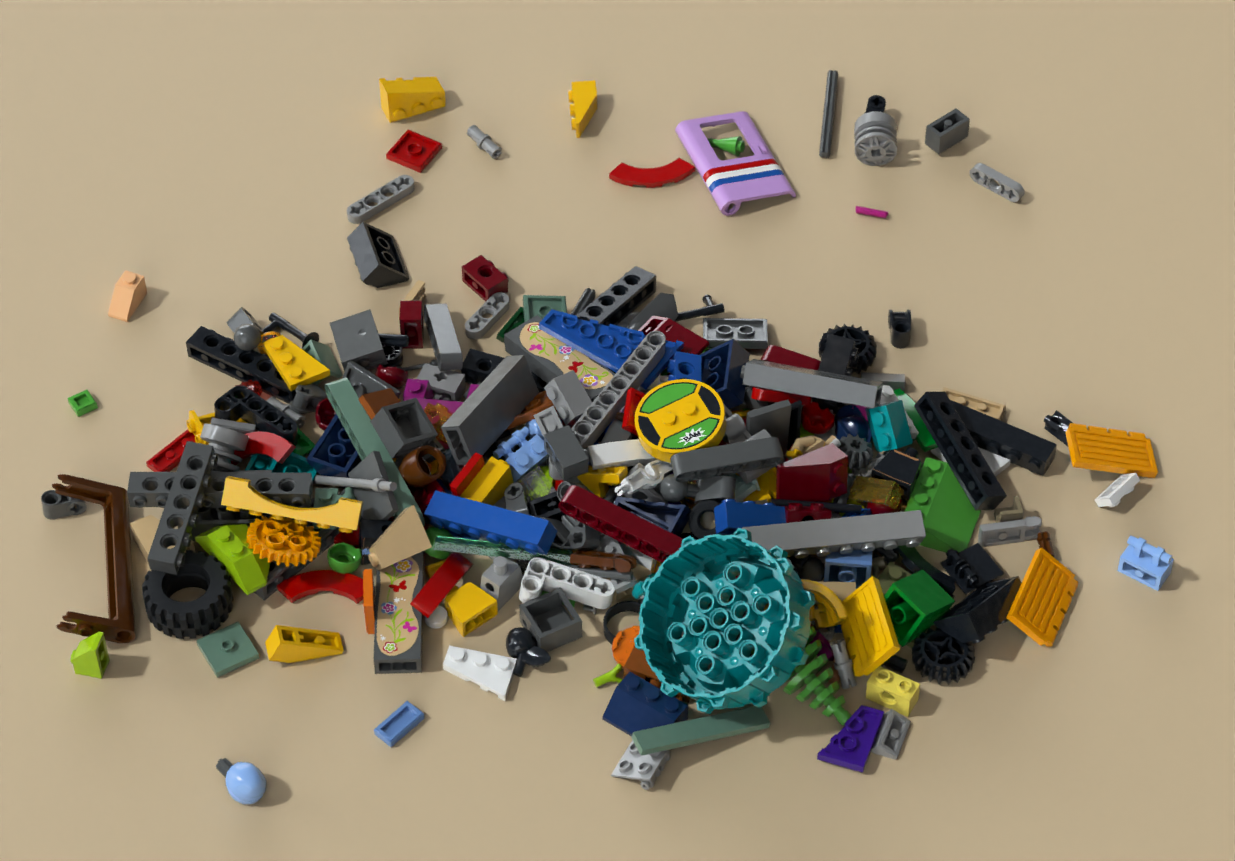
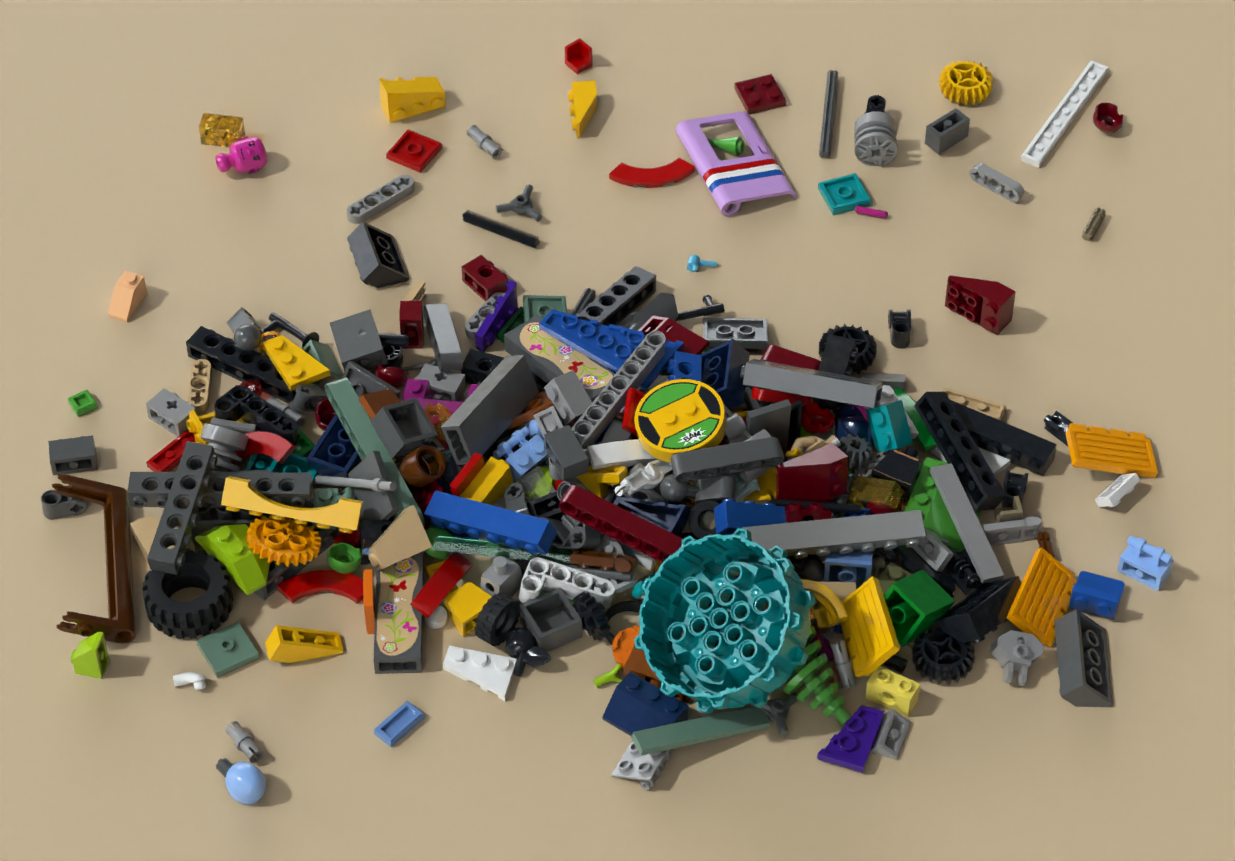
none -> dark grey brick [48,435,97,475]
none -> light grey brick [146,388,197,437]
none -> white arm [173,672,206,690]
none -> tan beam [188,359,212,413]
none -> clear yellow brick [199,113,245,147]
none -> dark pink piece [215,136,267,174]
none -> light grey pin [225,721,263,763]
none -> black axle [462,210,540,248]
none -> dark purple wing [475,279,519,352]
none -> black tyre [475,592,520,646]
none -> dark grey piece [496,184,542,222]
none -> red panel [564,38,593,74]
none -> black gear [572,592,611,641]
none -> medium azure hand [687,255,717,272]
none -> dark red plate [734,74,786,114]
none -> dark grey piece [749,693,799,737]
none -> teal tile [818,173,872,215]
none -> light grey slope [912,527,954,572]
none -> light grey tile [929,463,1005,584]
none -> yellow gear [939,59,993,106]
none -> dark red slope [945,275,1016,335]
none -> light grey hinge [990,630,1044,686]
none -> black piece [1001,470,1029,508]
none -> white tile [1021,61,1109,168]
none -> dark grey slope [1054,609,1113,707]
none -> blue bracket [1069,571,1125,619]
none -> dark tan axle [1082,207,1106,241]
none -> dark red hair [1093,102,1123,133]

